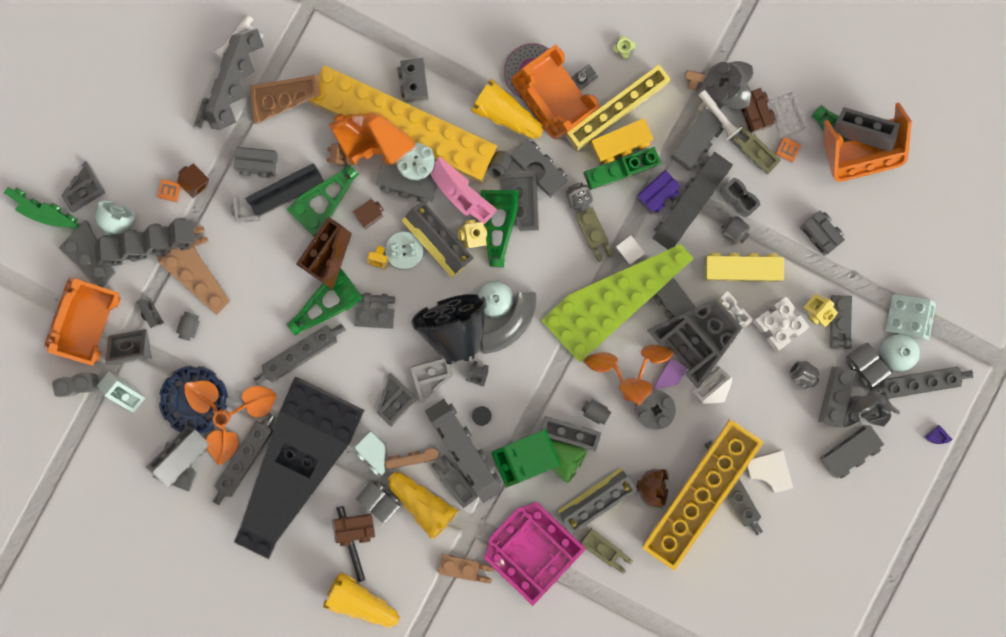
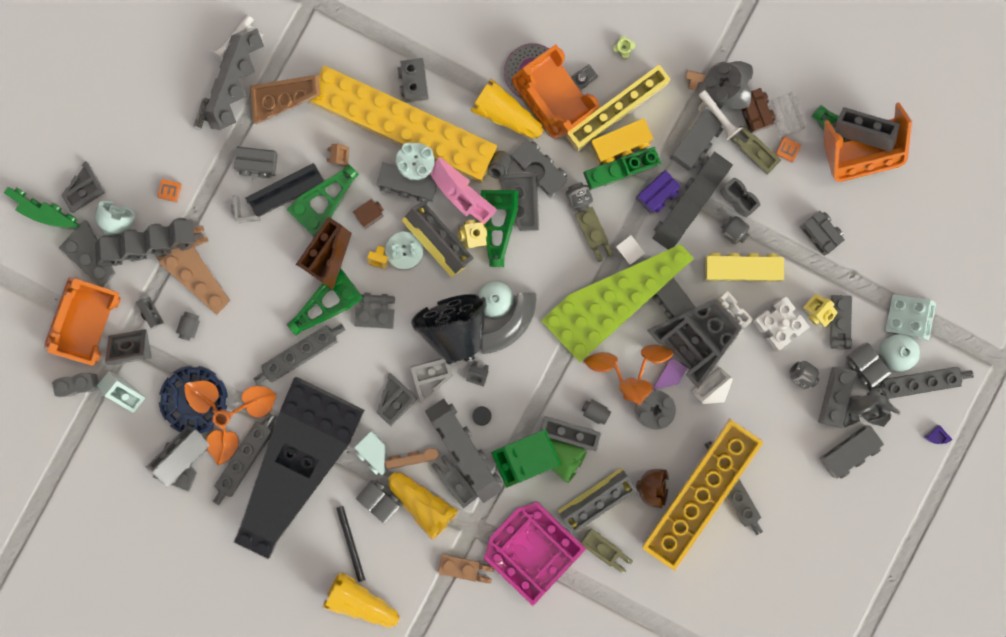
reddish brown brick [177,163,209,198] -> none
orange windscreen [328,112,416,165] -> none
reddish brown brick [332,513,375,546] -> none
white tile [747,451,793,493] -> none

